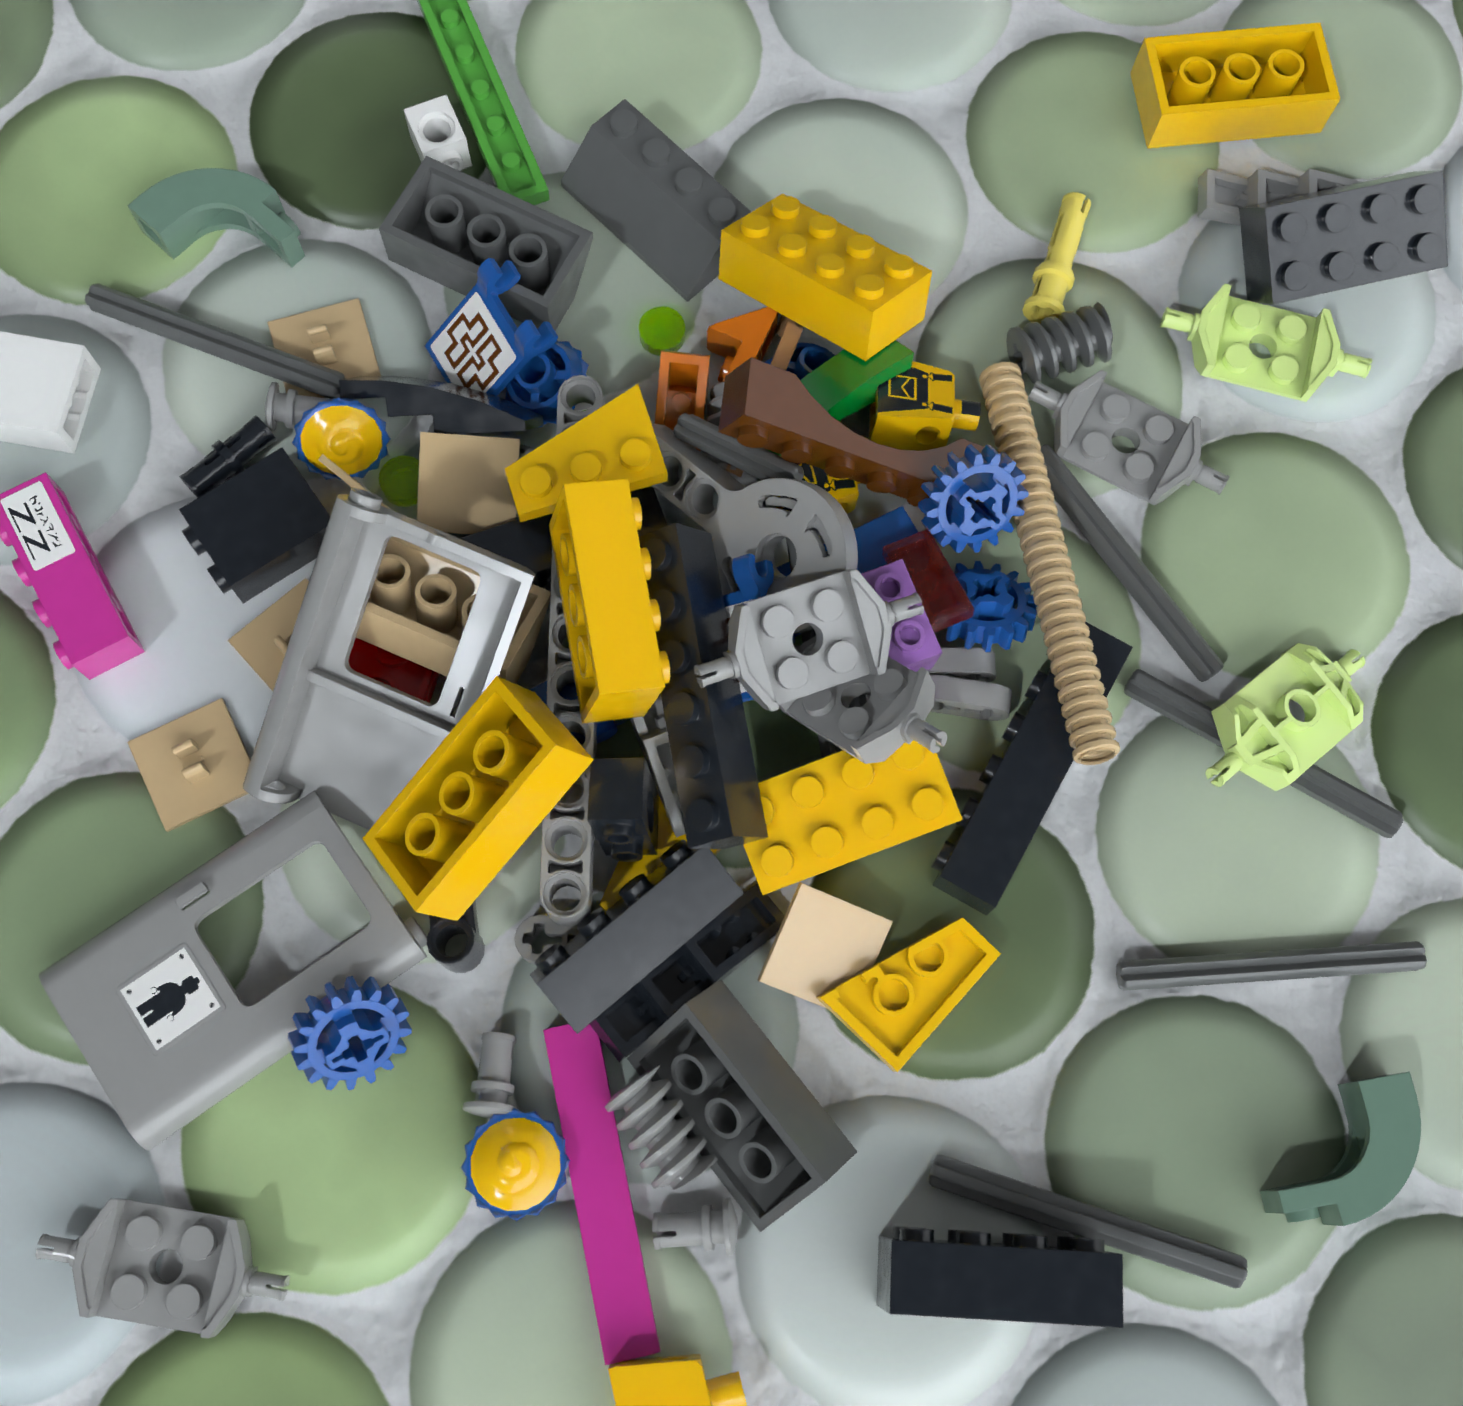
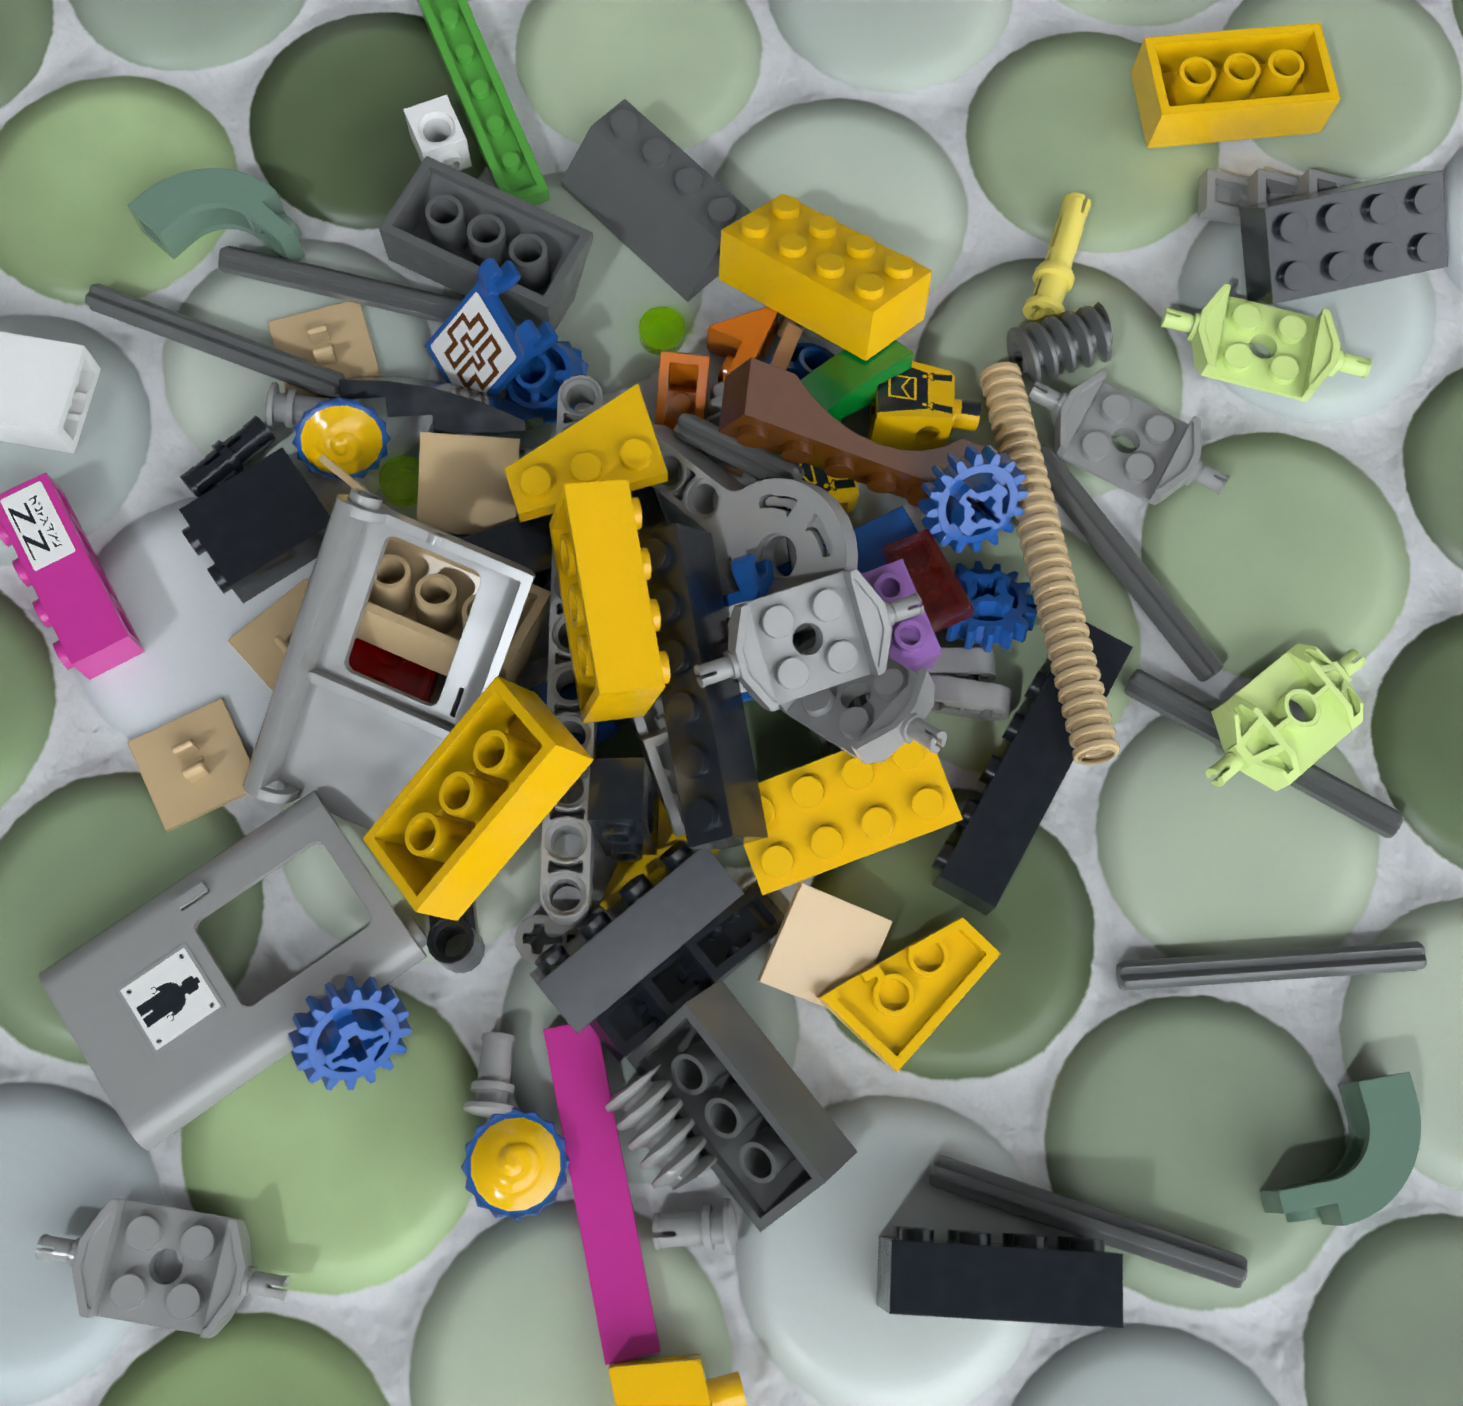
none -> dark grey axle [218,246,463,323]

